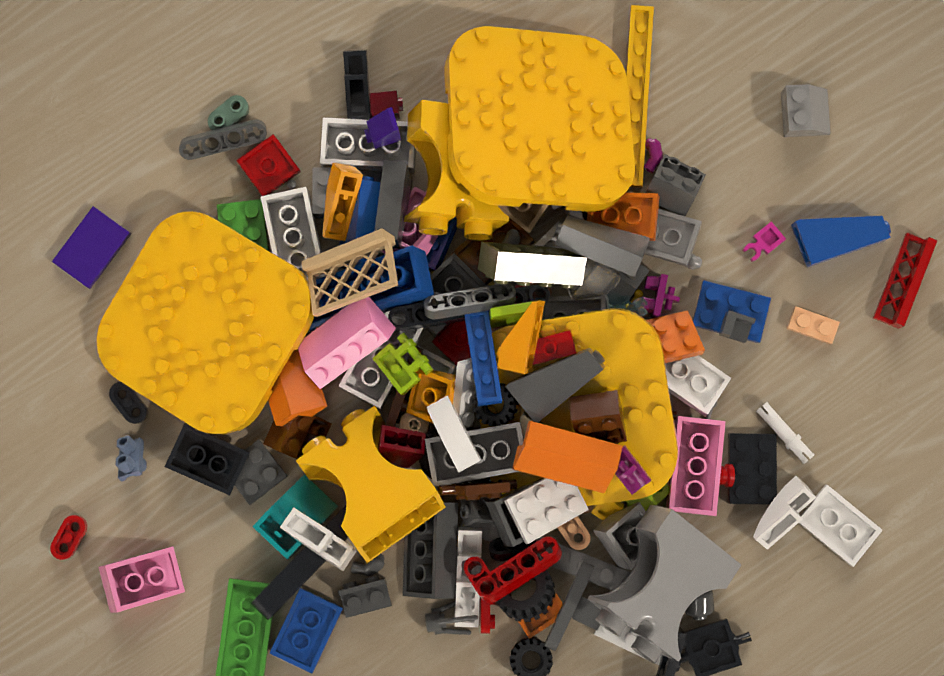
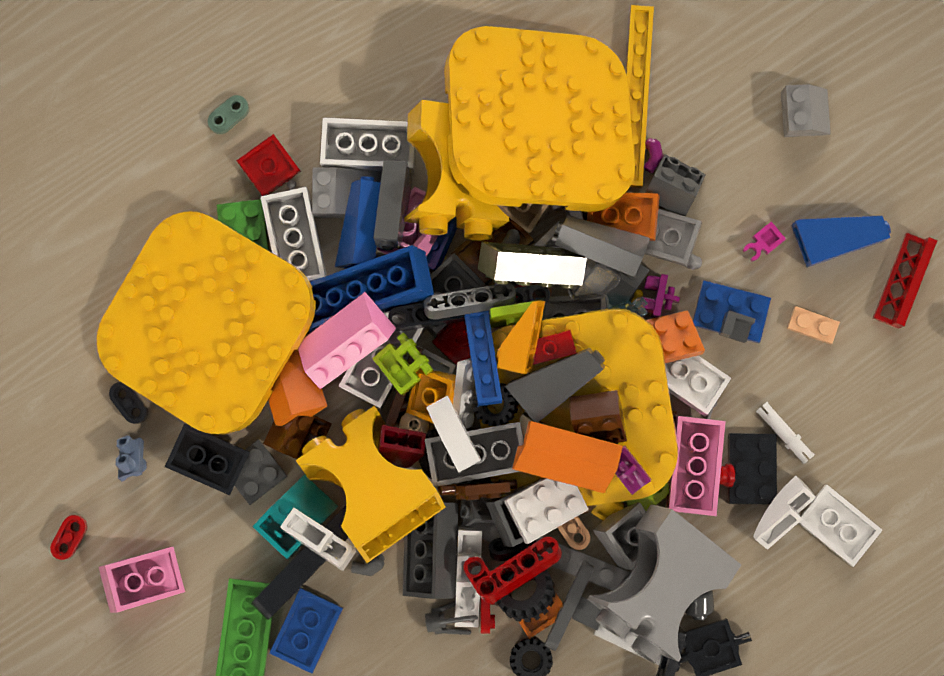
dark purple tile [51,206,131,289] -> none
dark grey beam [179,119,267,160] -> none
tan fence [301,228,398,317] -> none
light orange slope [322,163,363,241] -> none
dark grey bracket [338,575,392,618] -> none
black slope [343,49,371,120] -> none
dark purple slope [364,107,401,149] -> none
dark red brick [369,90,404,119] -> none

